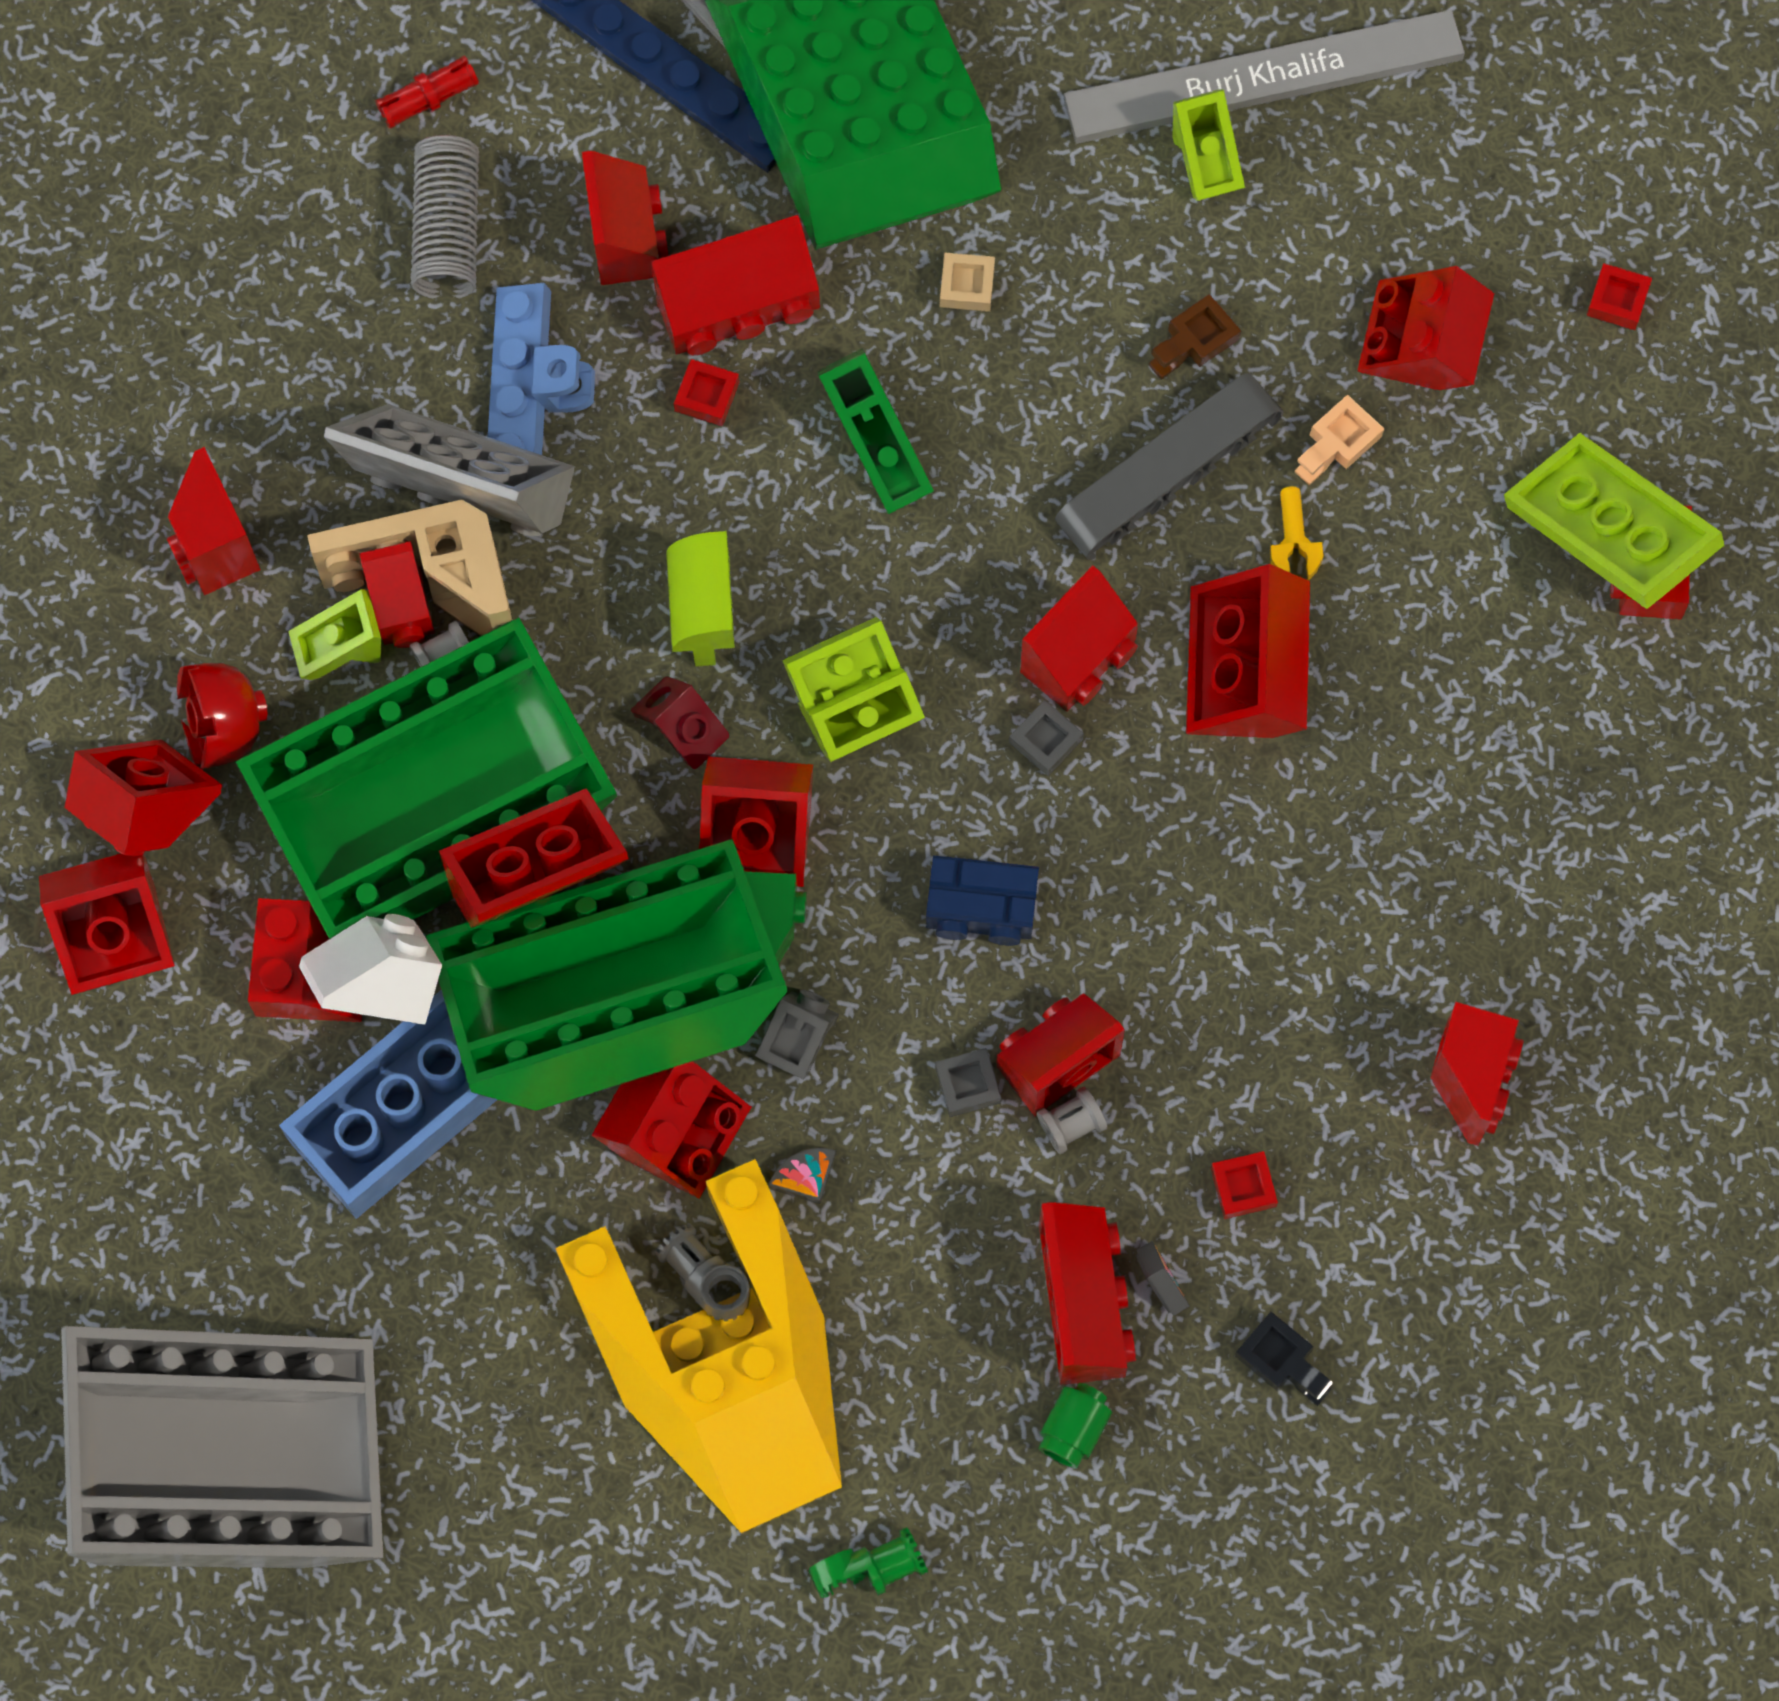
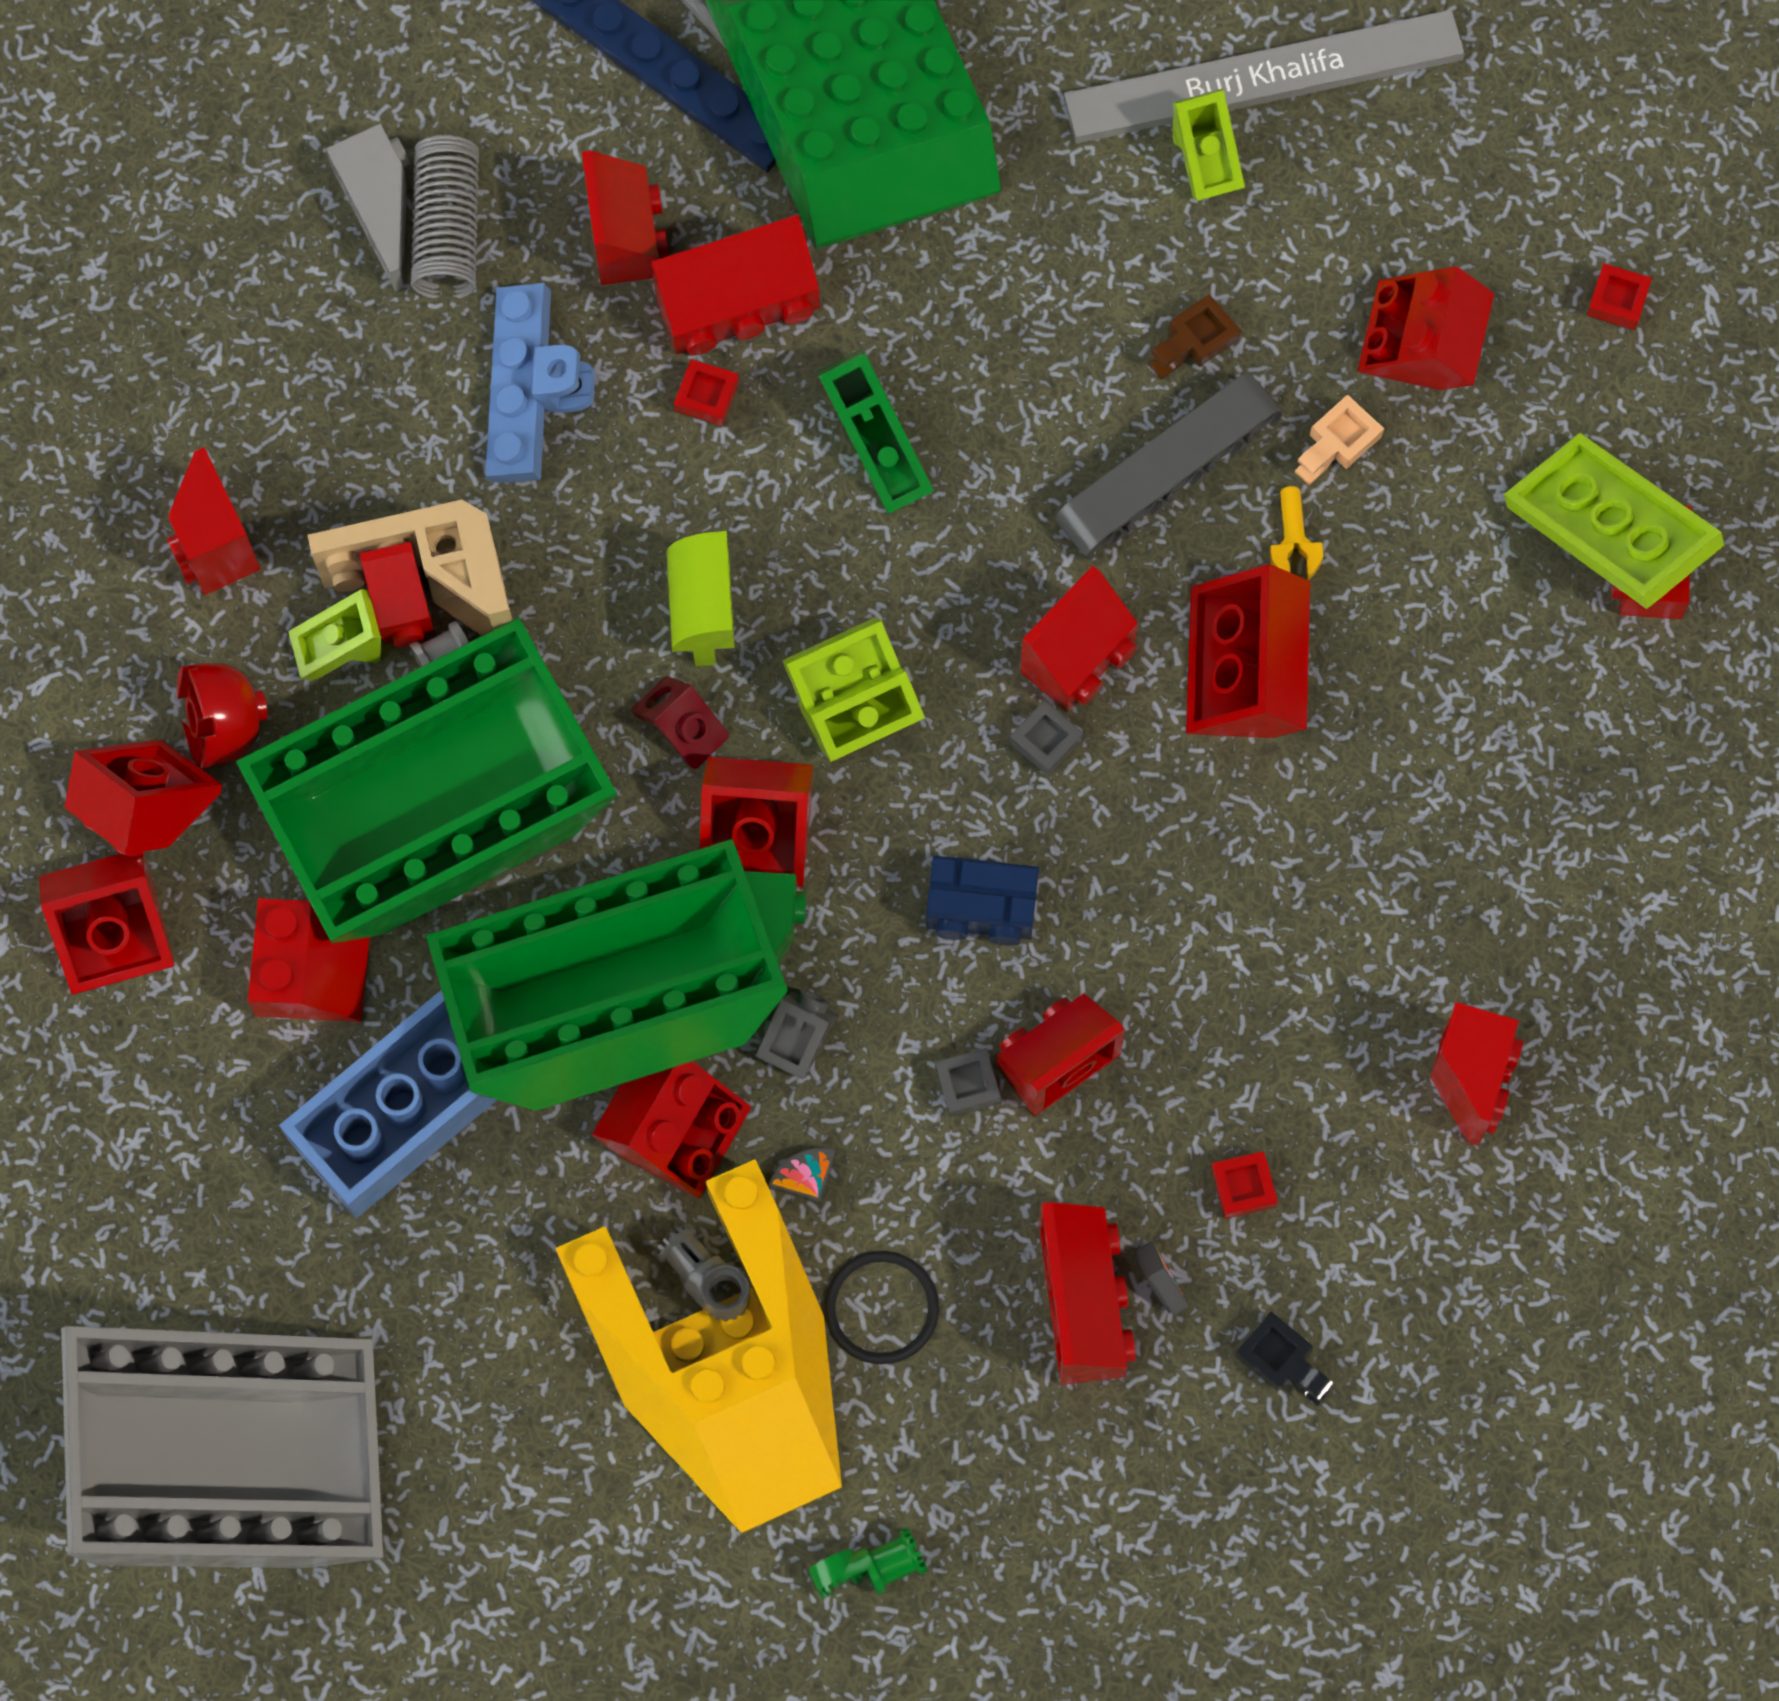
white slope [299,914,442,1024] -> none
light grey slope [324,404,575,536] -> none
red pin [375,55,479,129] -> none
red slope [439,788,629,928] -> none
tan plate [940,253,995,312] -> none
light grey bush [1037,1087,1107,1155] -> none
green brick [1038,1382,1112,1469] -> none
none -> light grey slope [326,123,410,291]
none -> black tyre [824,1251,939,1364]

